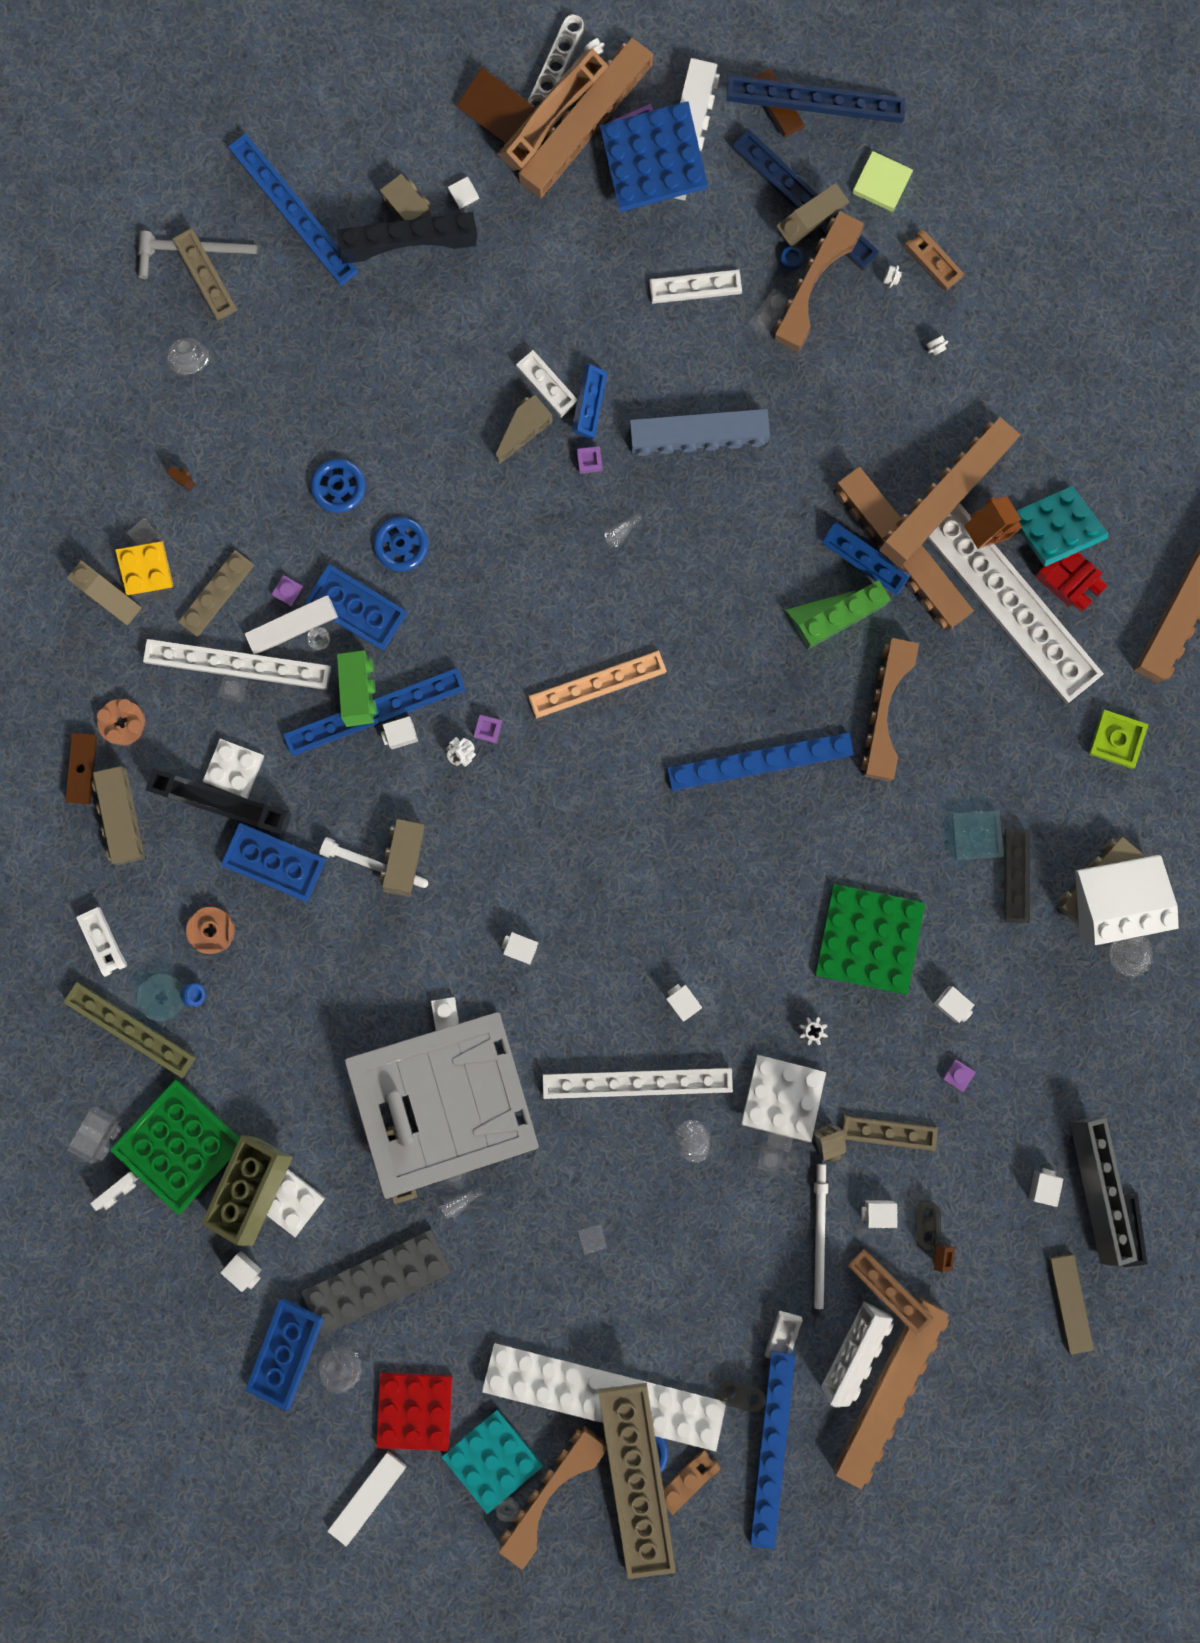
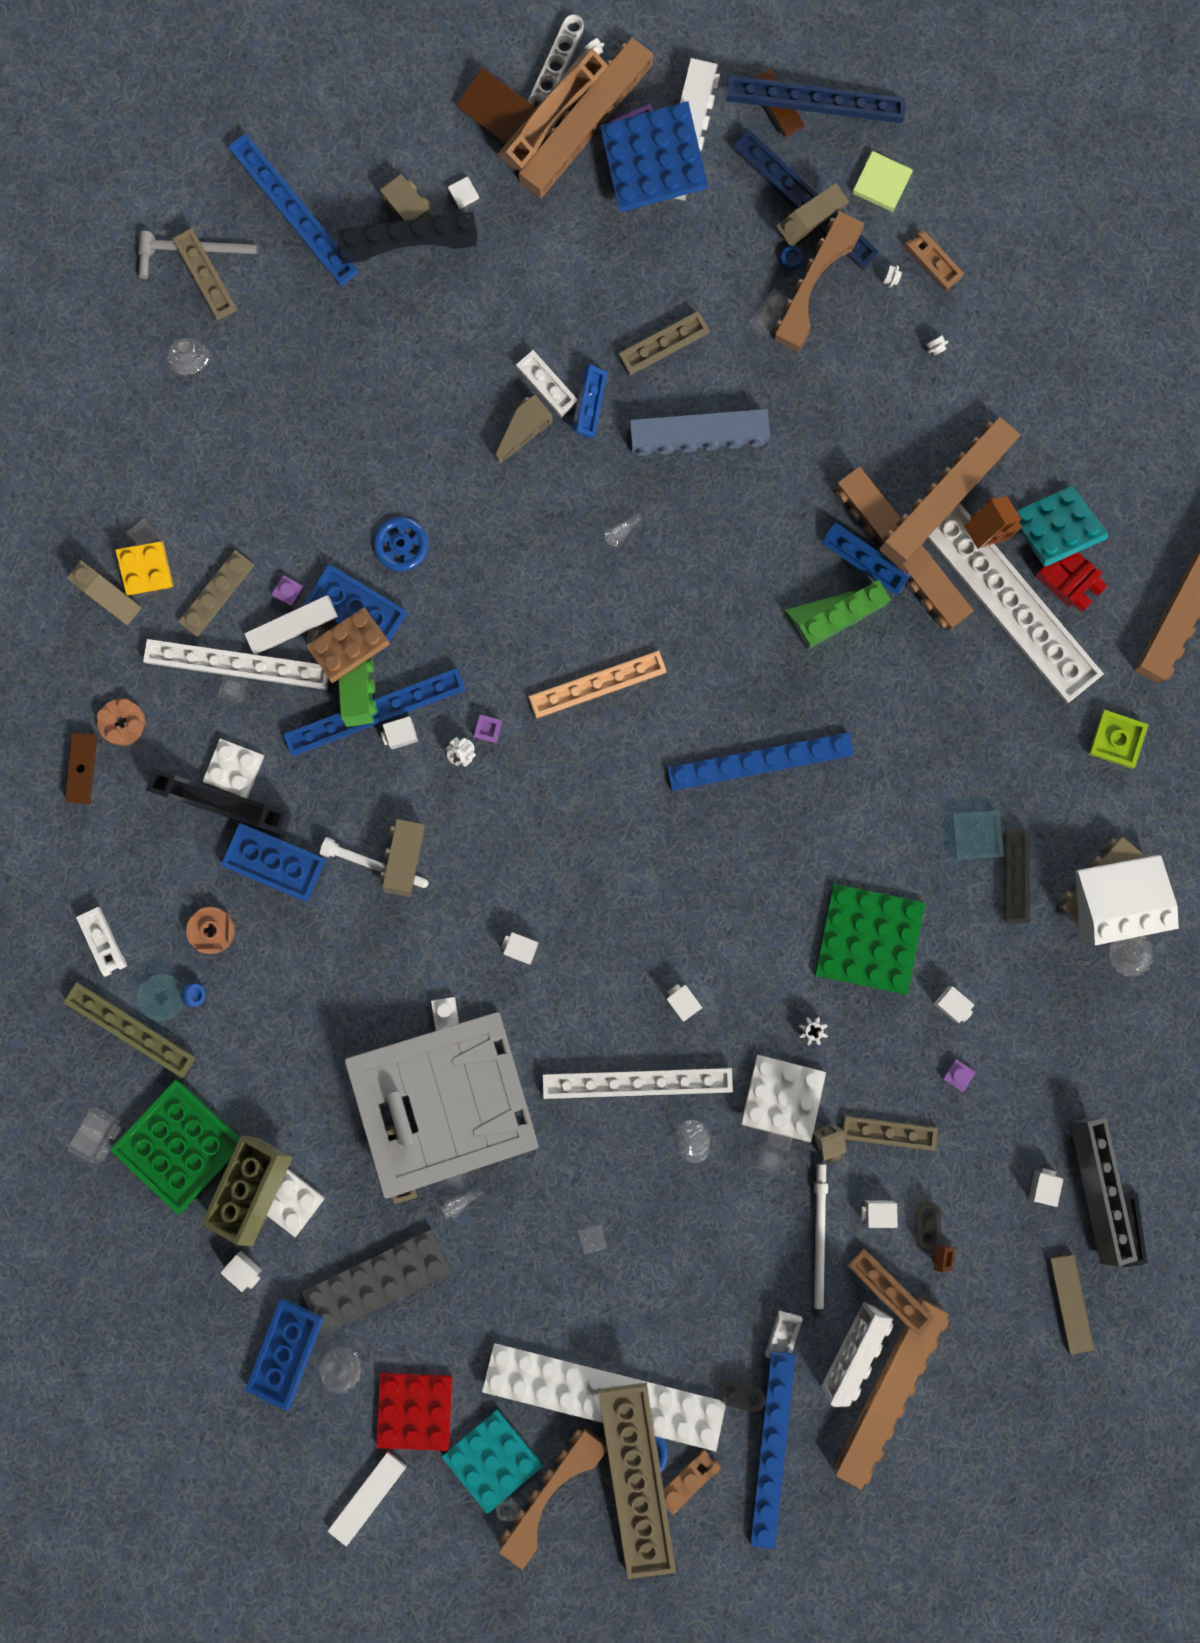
white plate [90,1171,139,1211] -> none
dark tan brick [92,766,145,865] -> none
reddish brown plate [166,466,195,491] -> none
blue plate [311,459,366,513] -> none
medium lavender plate [577,446,603,474] -> none
white tile [649,270,742,304] -> none
medium nougat arch [860,638,919,782] -> none
none -> medium nougat plate [306,607,390,683]
none -> dark tan plate [619,311,709,376]

